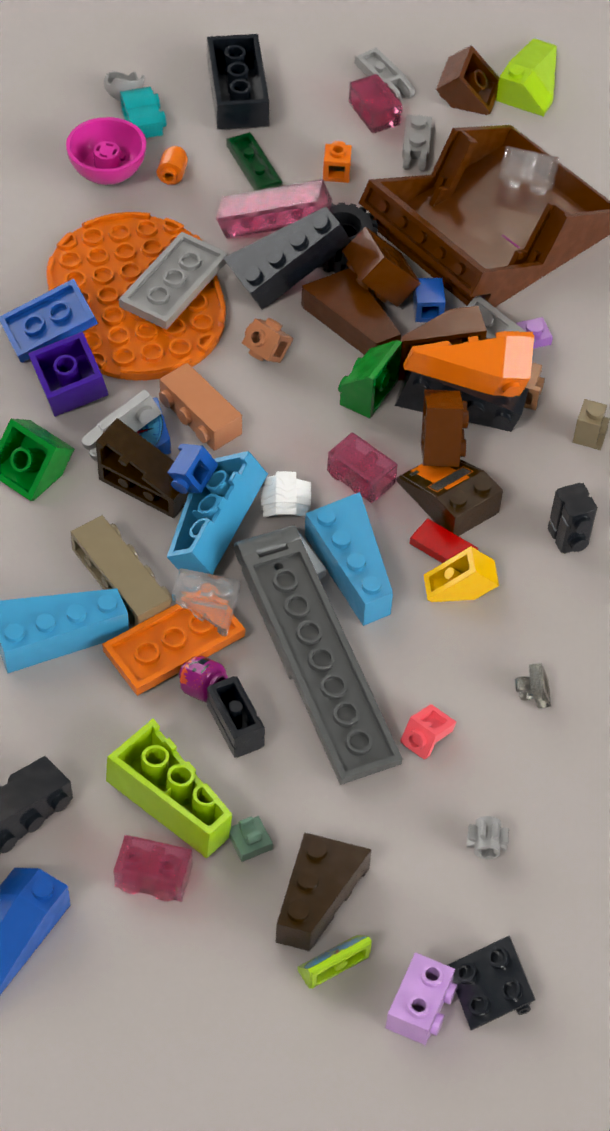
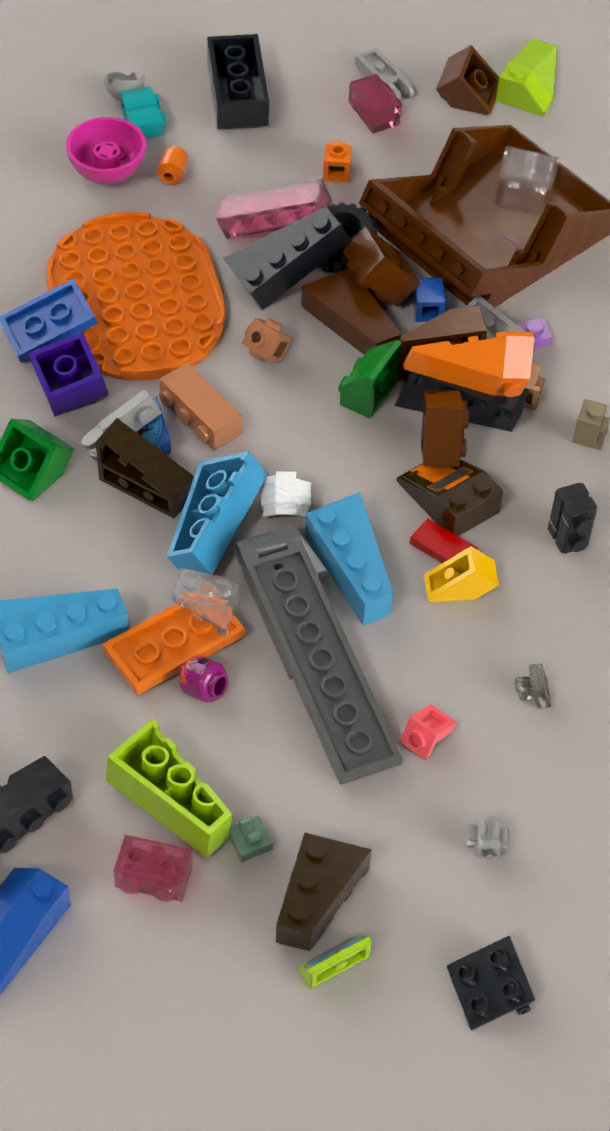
dark tan brick [70,515,172,627] -> none
light grey plate [119,232,228,330] -> none
blue brick [167,444,218,494] -> none
black brick [207,676,265,758] -> none
dark green tile [226,132,283,196] -> none
clear pink brick [327,432,398,503] -> none
lavender brick [386,952,458,1045] -> none
light grey hinge [402,115,432,171] -> none

